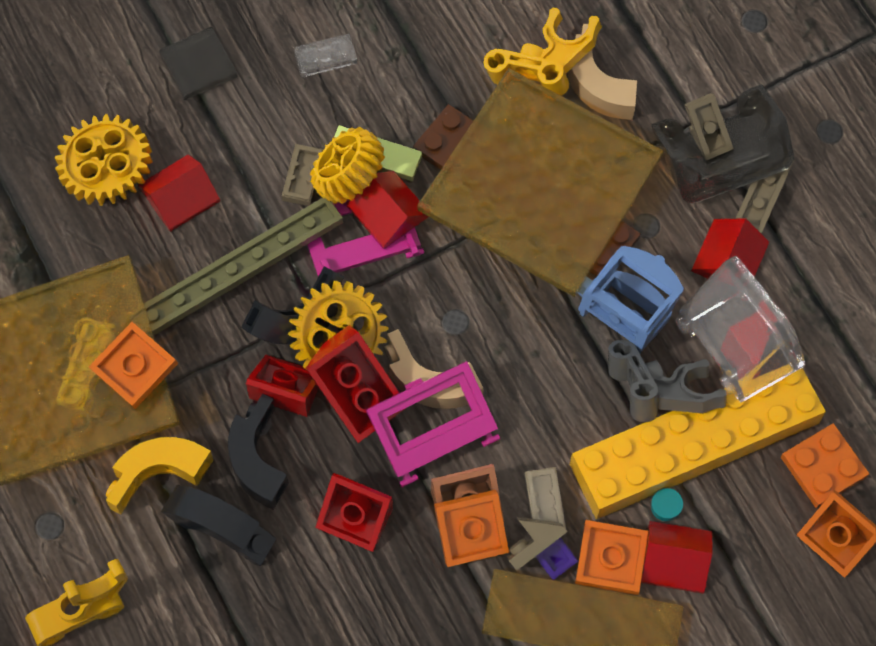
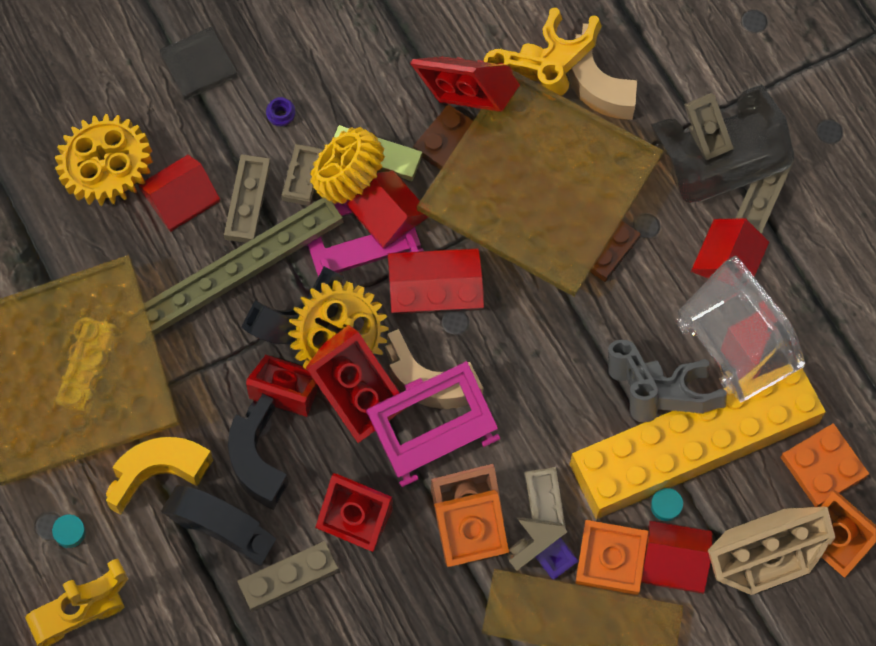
orange plate [89,322,179,409] -> none
clear plate [293,34,357,78] -> none
medium blue animal [578,246,684,353] -> none
none -> teal tile [52,514,86,548]
none -> dark tan plate [224,154,271,243]
none -> dark tan plate [237,541,339,612]
none -> dark purple plate [266,97,296,126]
none -> red slope [388,249,484,314]
none -> red slope [410,56,520,112]
none -> tan wedge [708,507,835,595]

